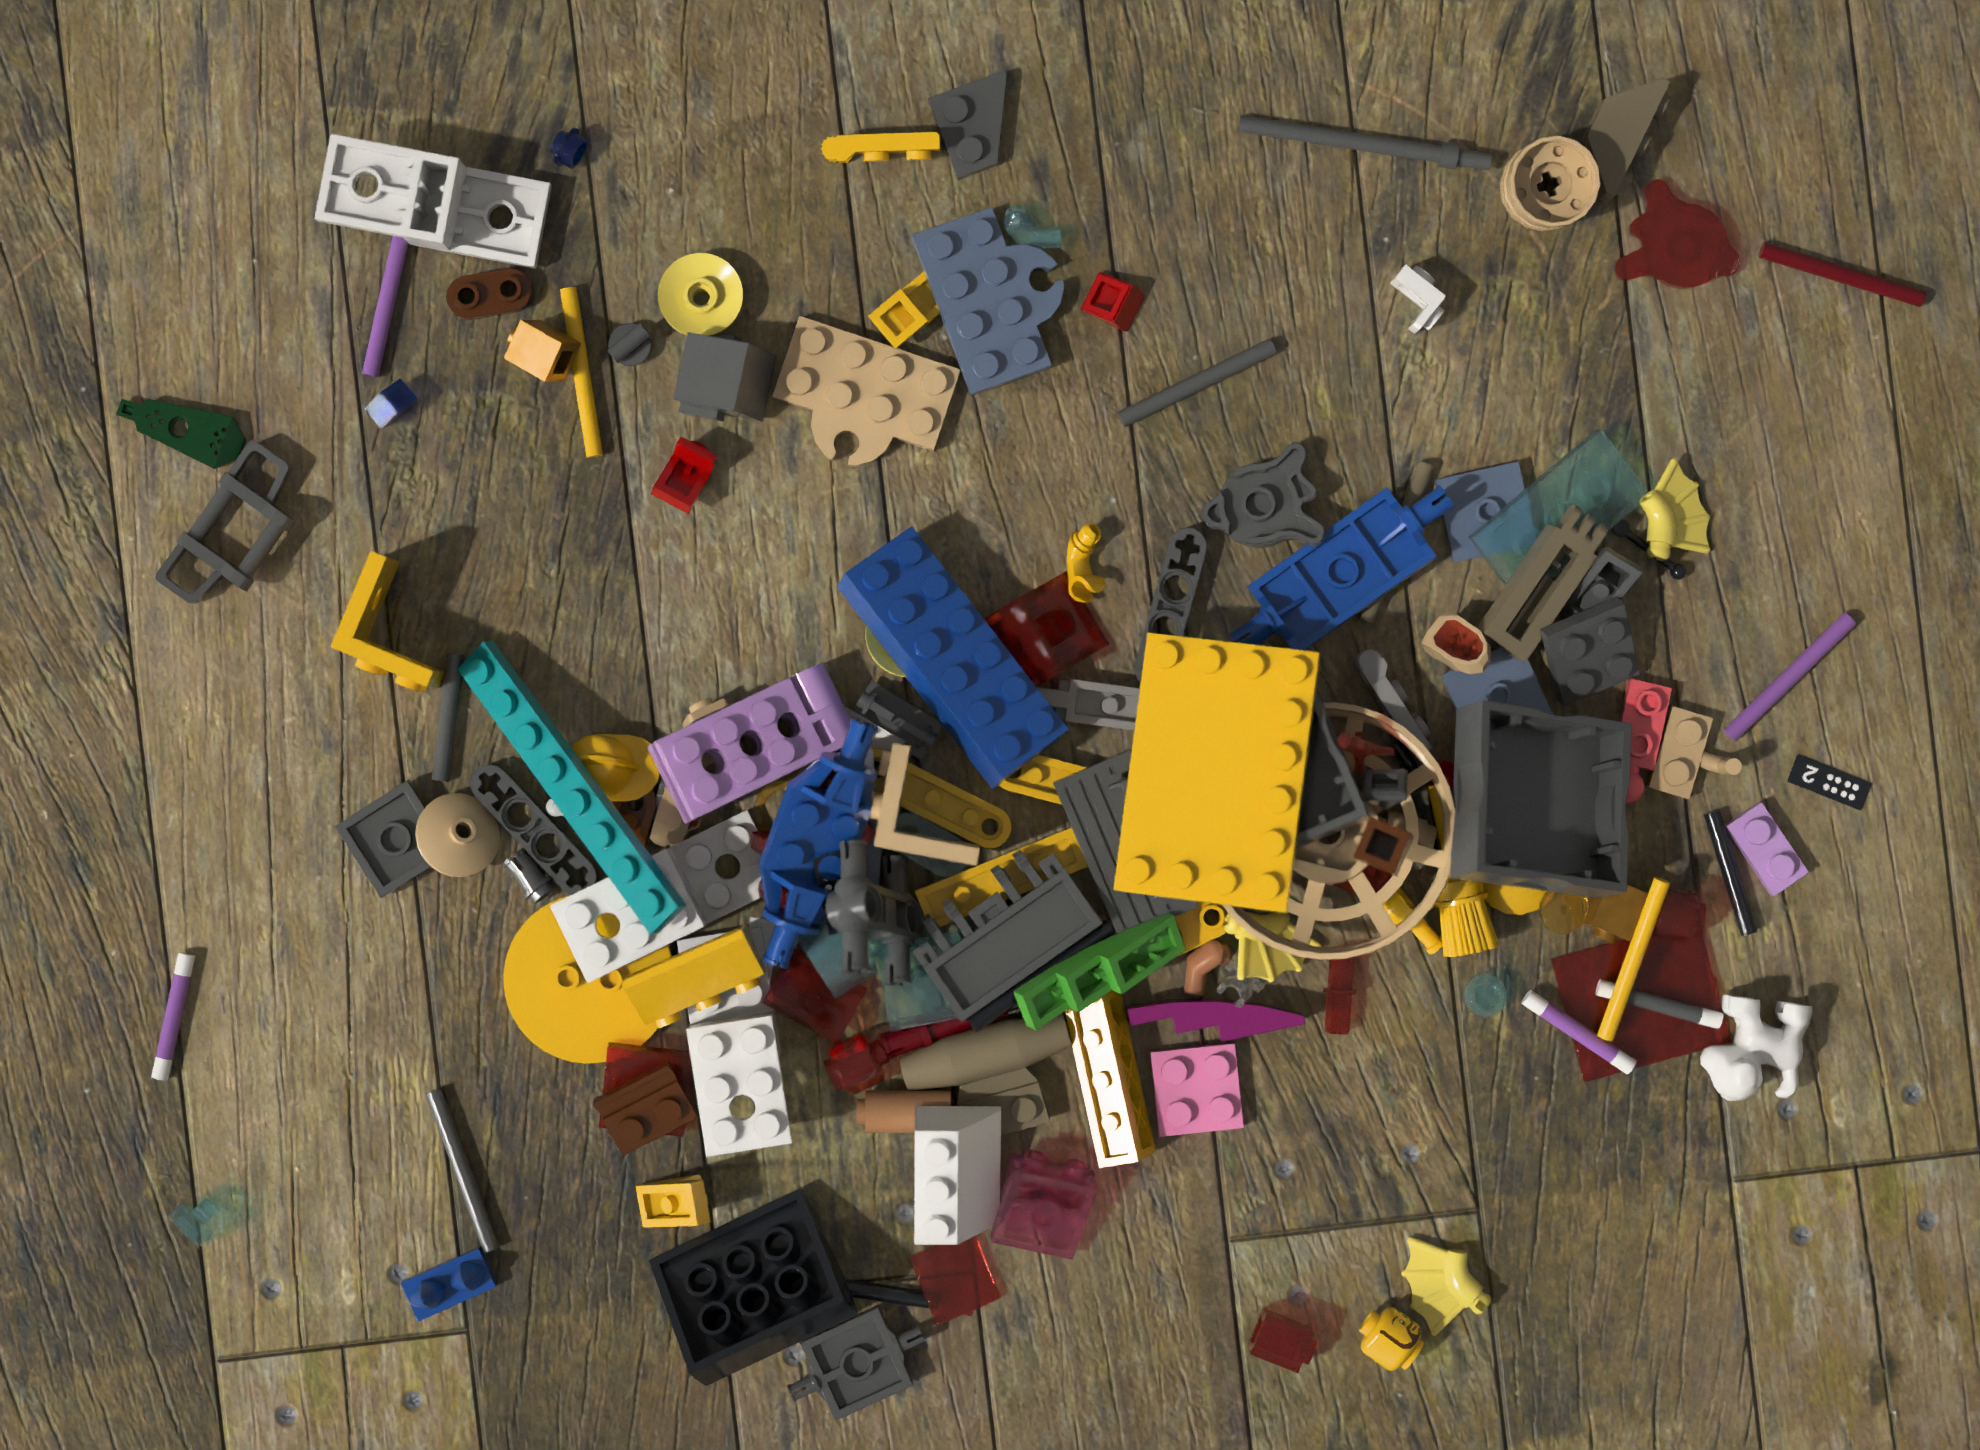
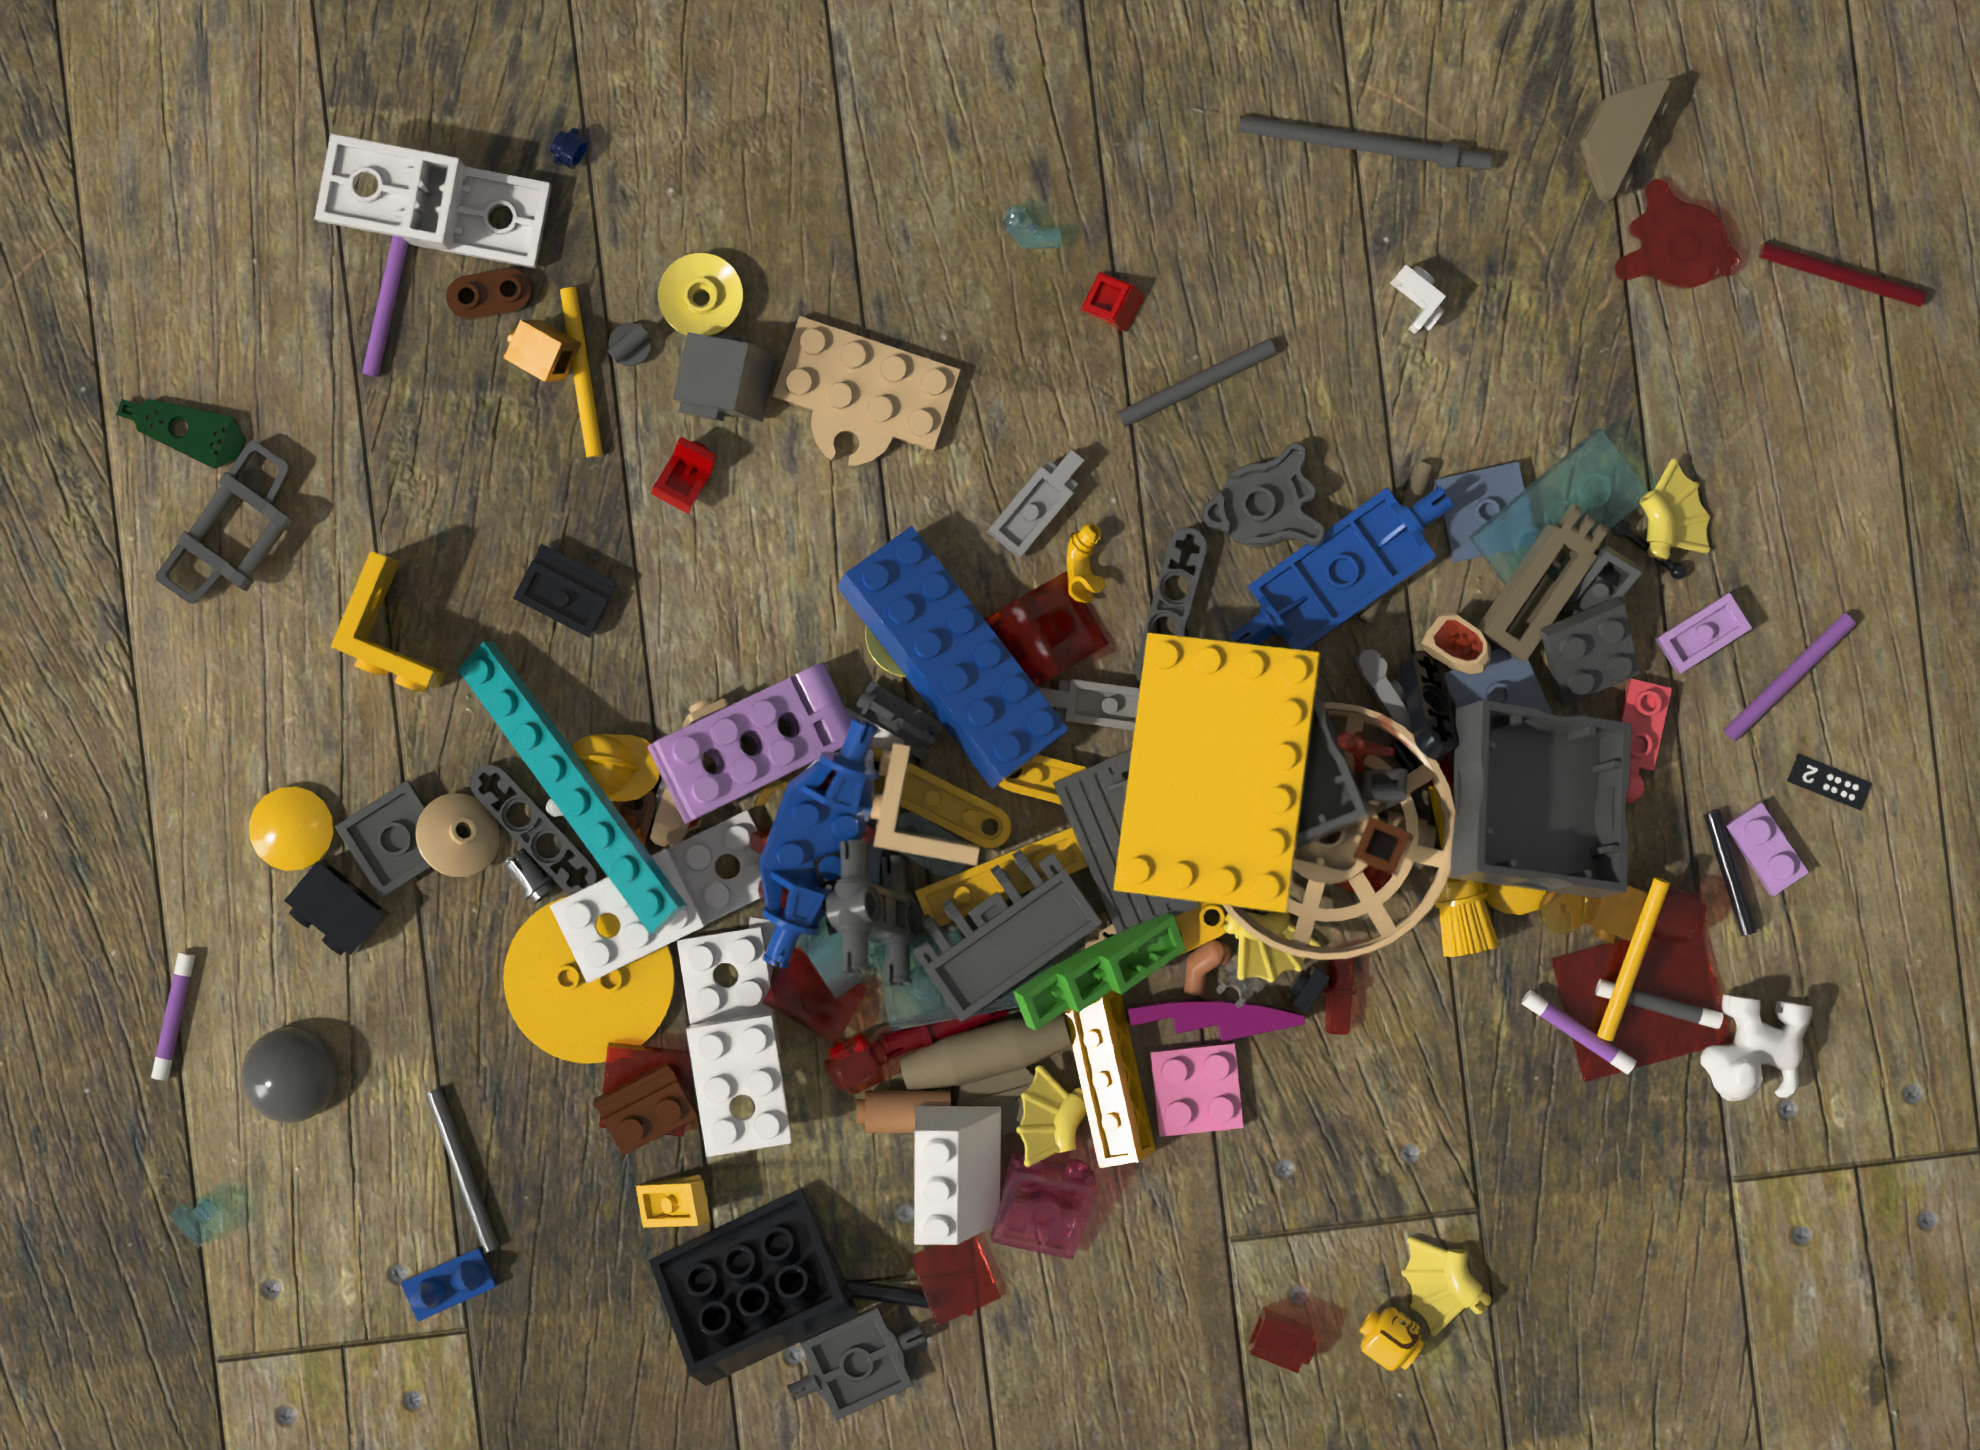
clear blue piece [364,378,418,429] -> none
dark grey bar [432,653,464,782] -> none
yellow slope [621,924,767,1028] -> none
yellow hinge [820,132,941,163] -> none
yellow slope [868,271,940,349] -> none
sand blue plate [911,207,1064,396] -> none
dark grey wing [928,70,1007,181] -> none
black bar [967,920,1115,1033] -> none
yellow bar [1383,888,1442,955] -> none
clear light blue plate [1464,974,1507,1017] -> none
tan wheel [1500,136,1600,231] -> none
tan plate [1646,706,1742,799] -> none
none -> dark grey piece [241,1027,339,1123]
none -> yellow dish [249,786,336,871]
none -> black brick [284,860,390,956]
none -> black plate [513,544,619,638]
none -> light grey hinge [987,449,1084,559]
none -> light yellow arm [1016,1065,1087,1167]
none -> black plate [1288,965,1330,1014]
none -> black beam [1400,651,1458,760]
none -> lavender plate [1655,593,1752,674]

